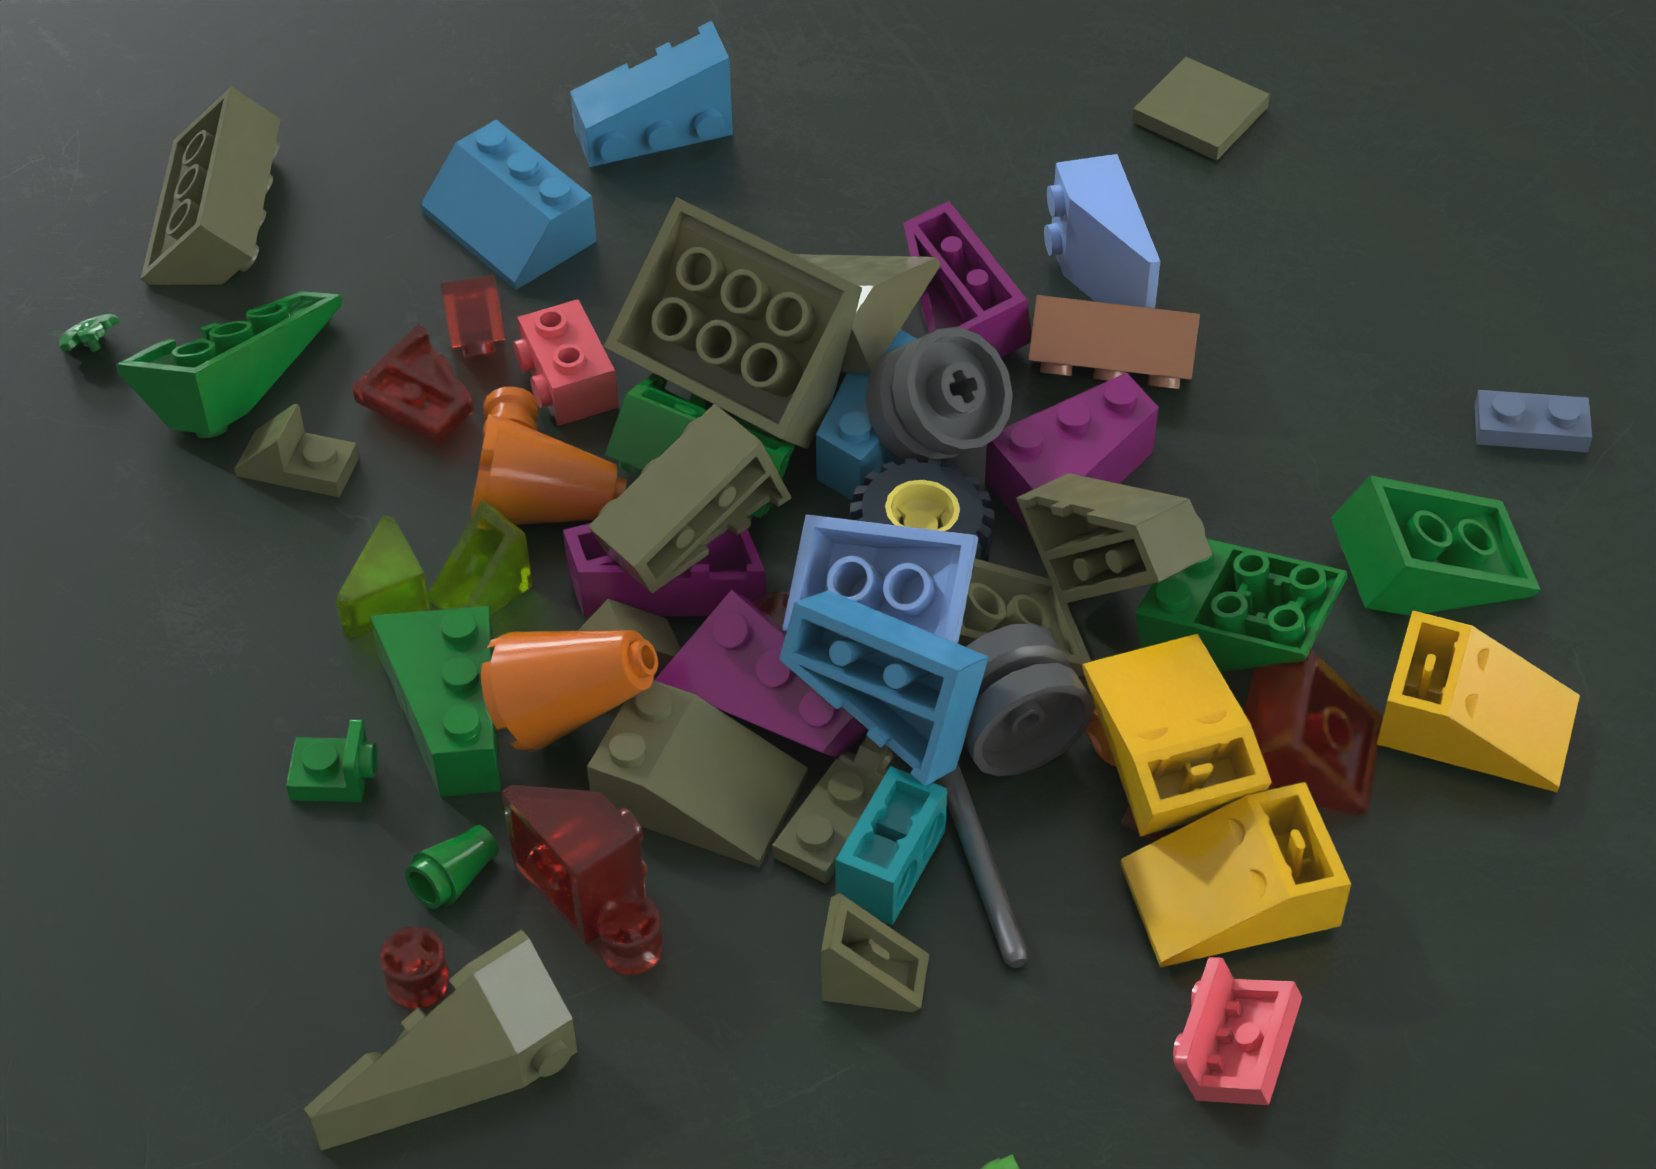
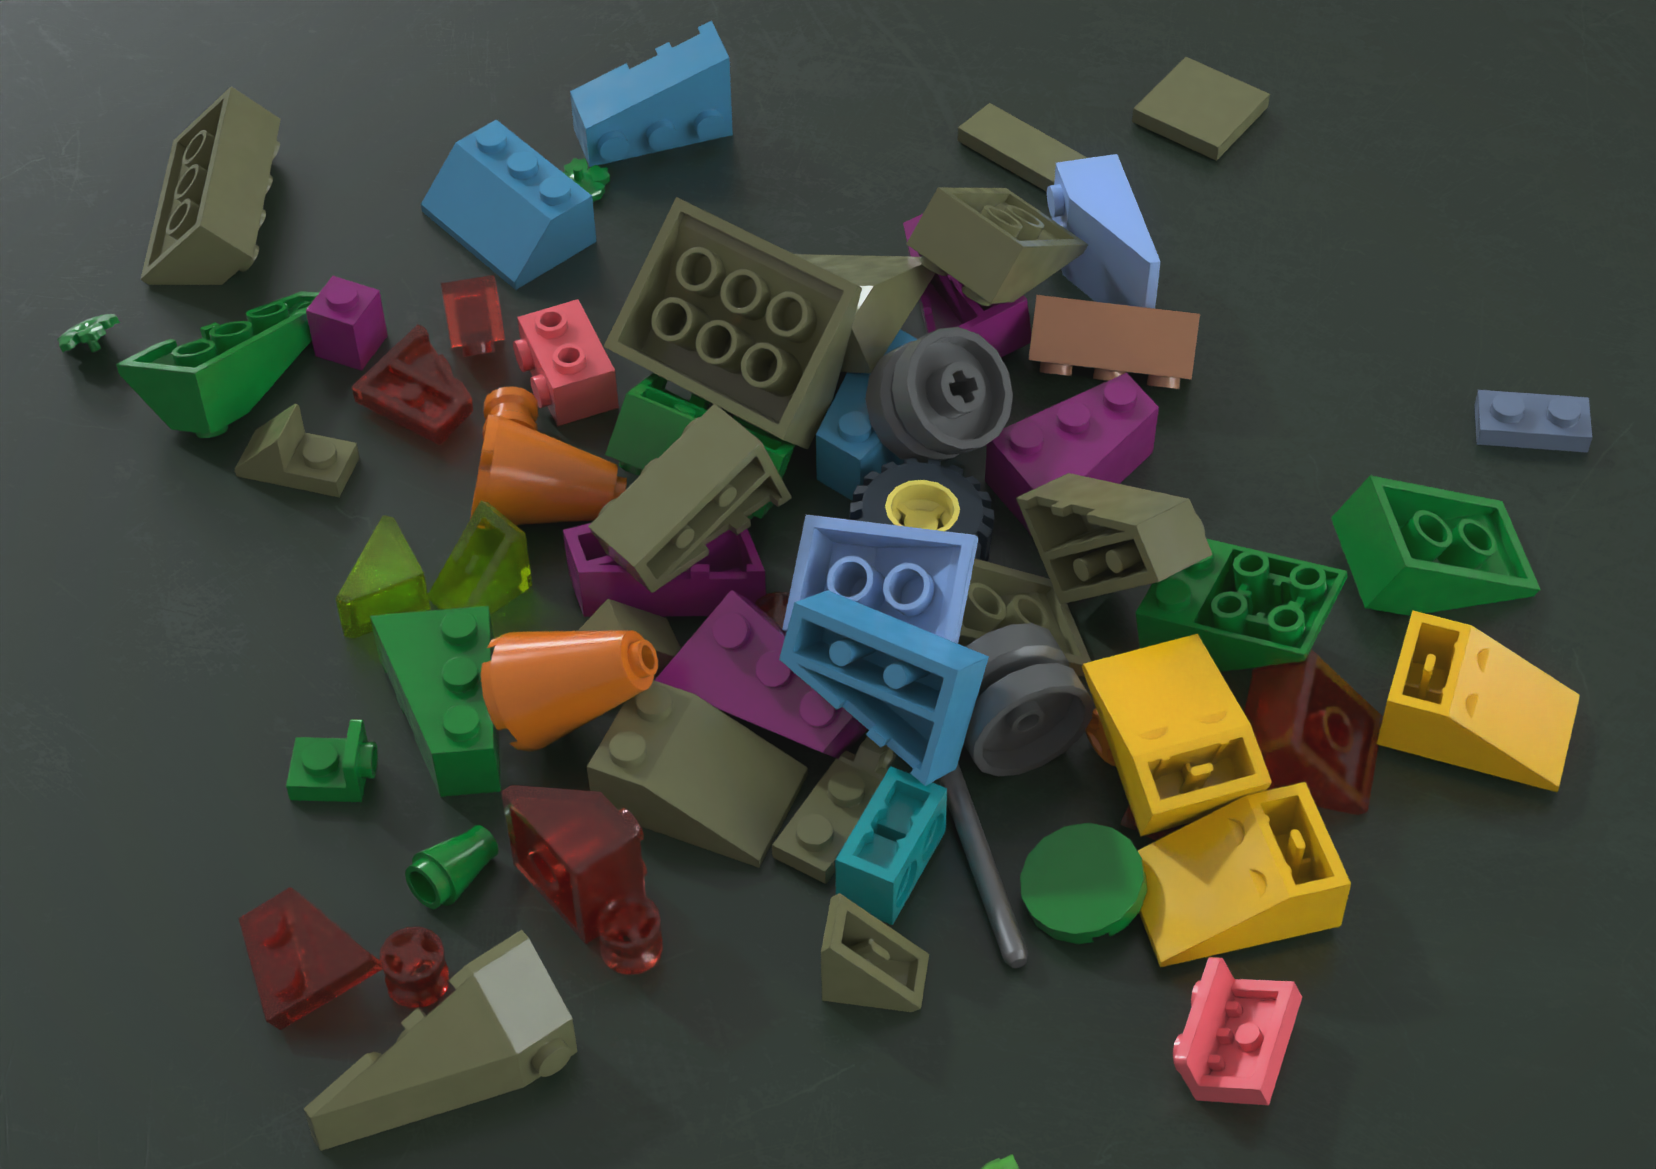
none -> clear red wing [239,887,383,1030]
none -> magenta brick [306,276,388,371]
none -> green plant [562,158,610,202]
none -> olive slope [907,187,1088,306]
none -> olive tile [957,103,1087,192]
none -> green tile [1020,823,1147,944]

